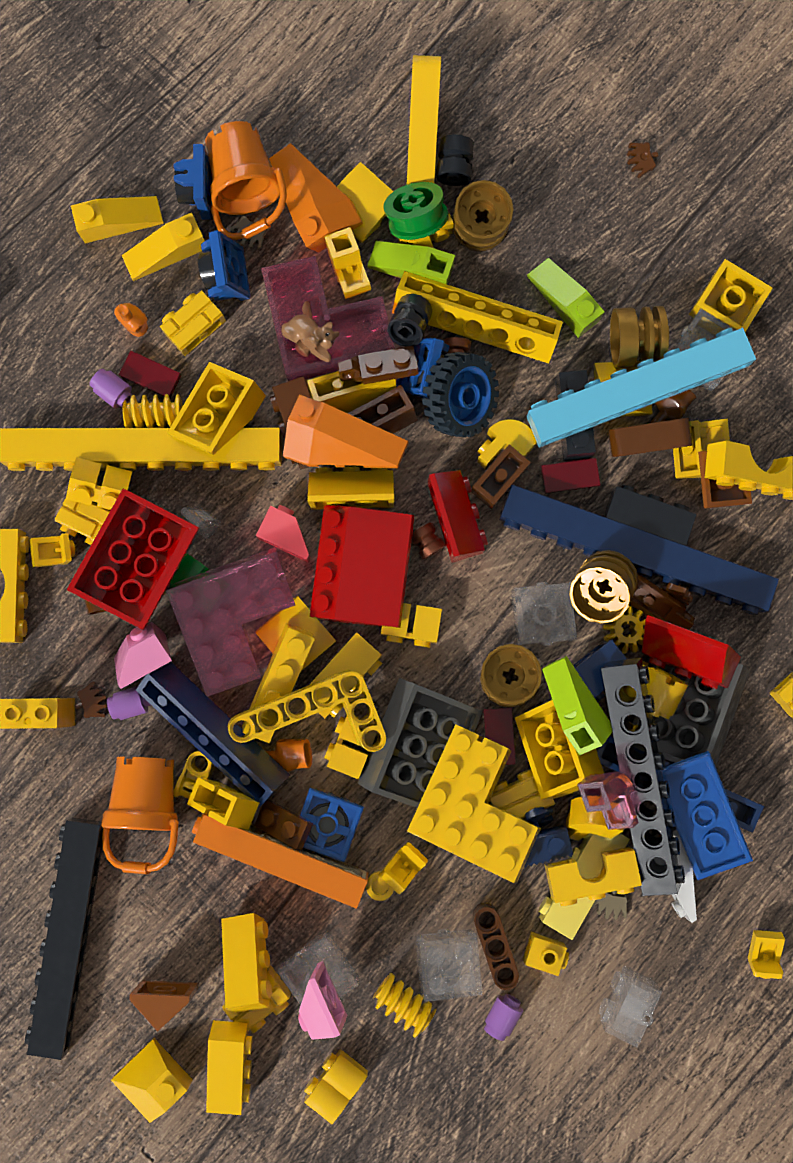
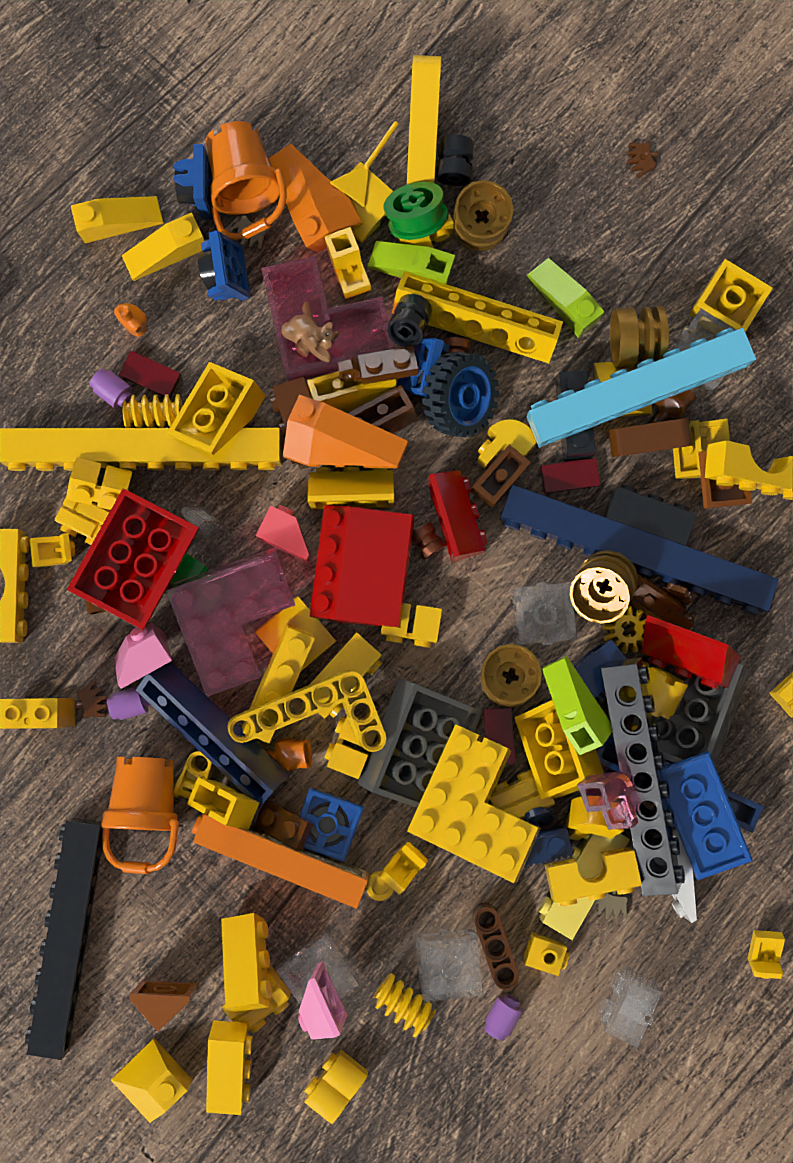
yellow brick [160,291,226,356] -> none
none -> yellow piece [330,121,399,207]

